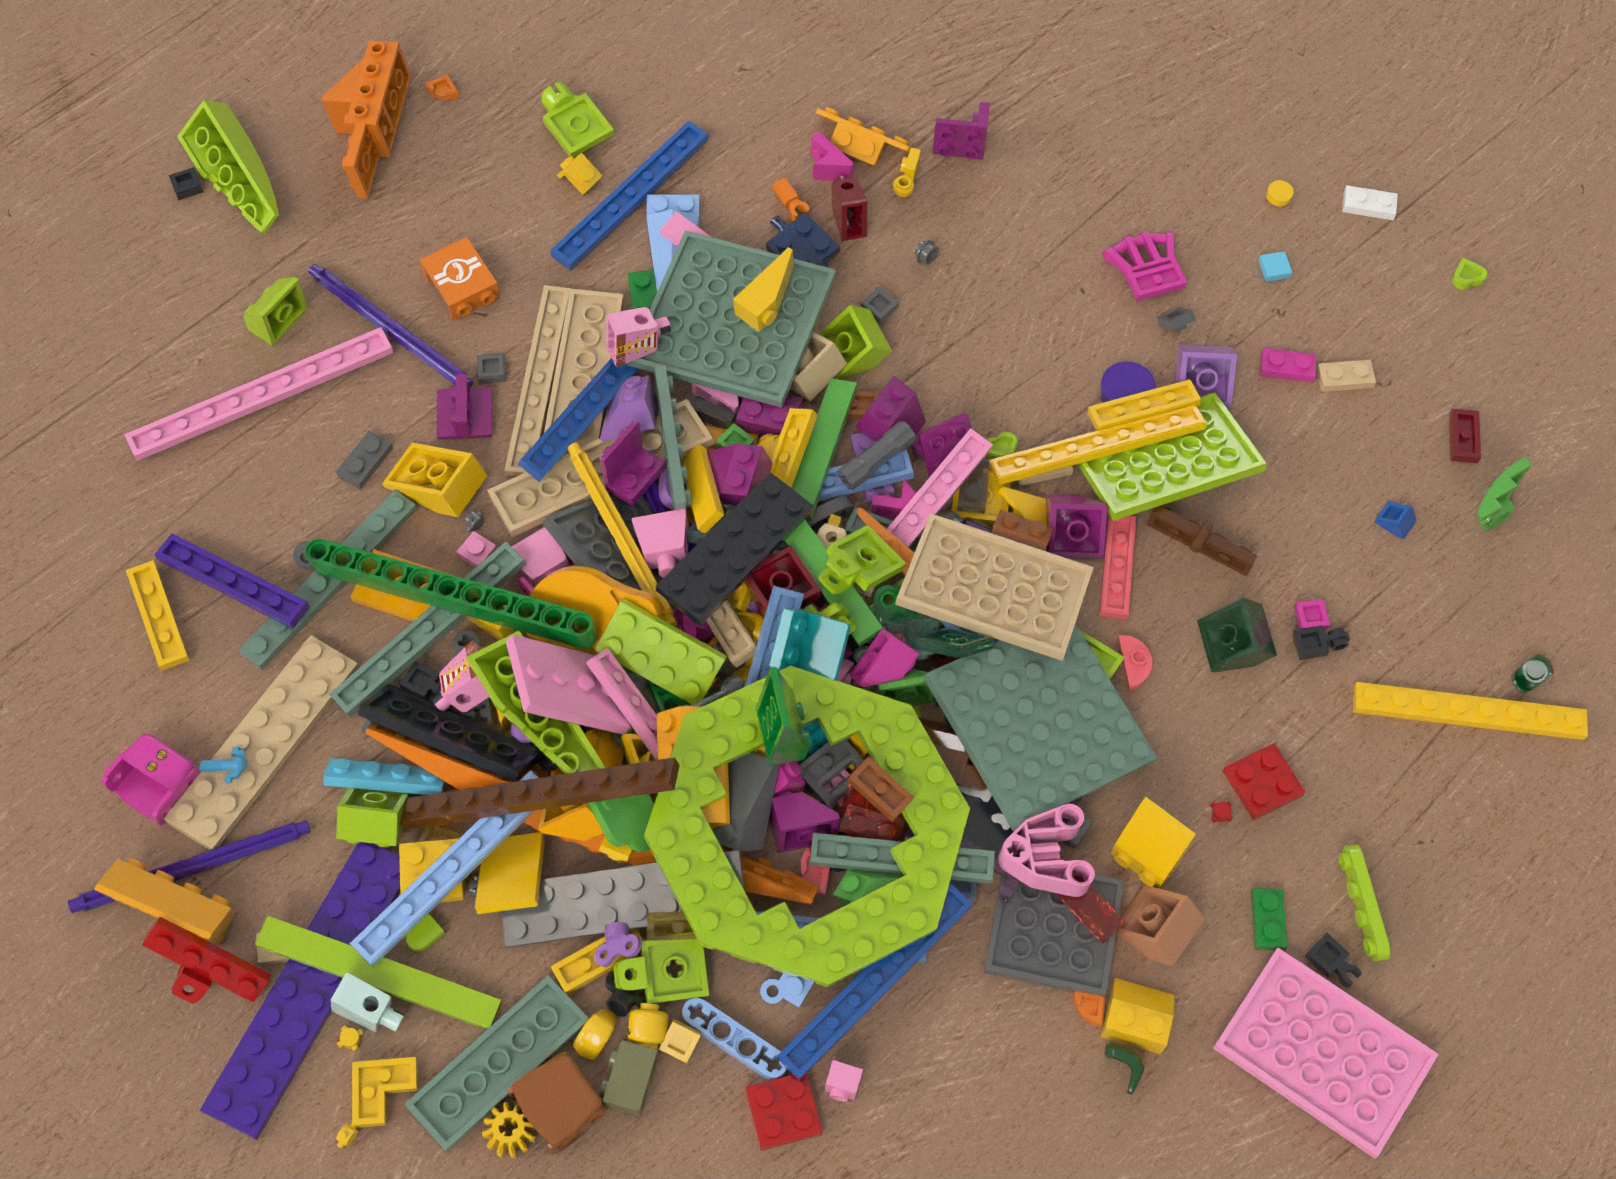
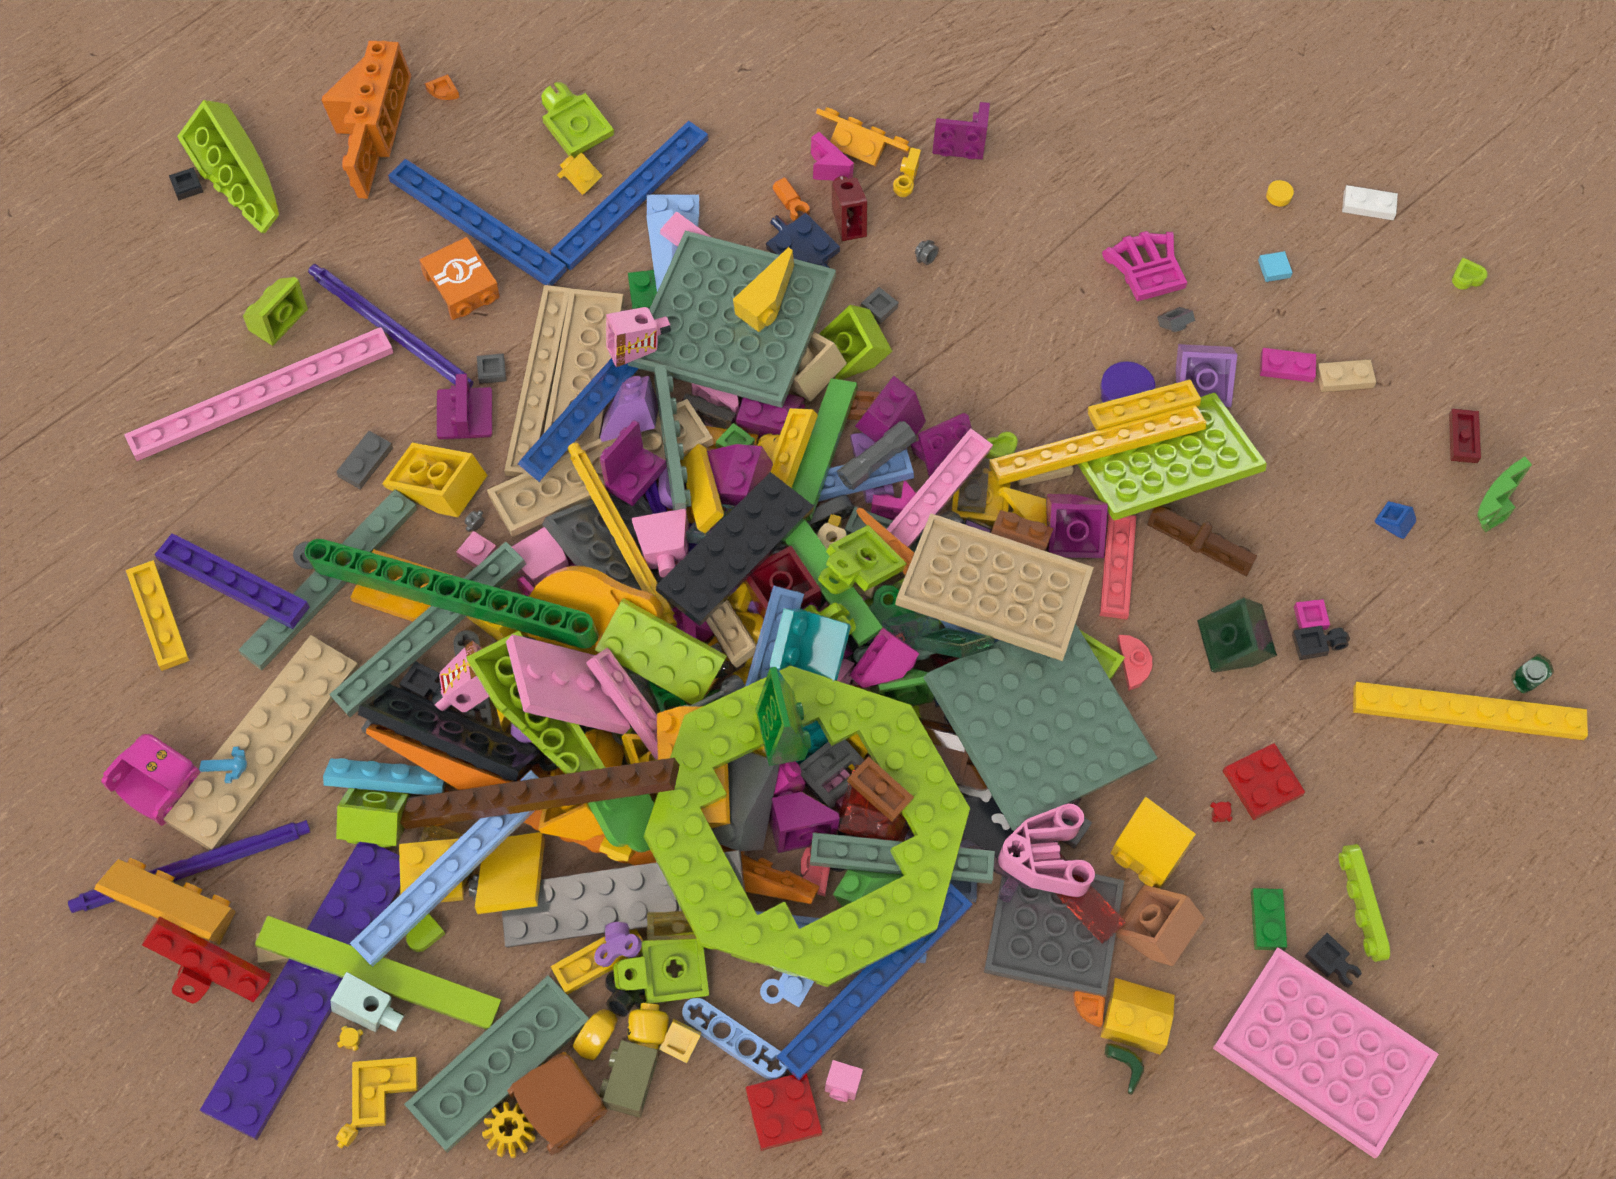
none -> blue plate [388,159,567,286]

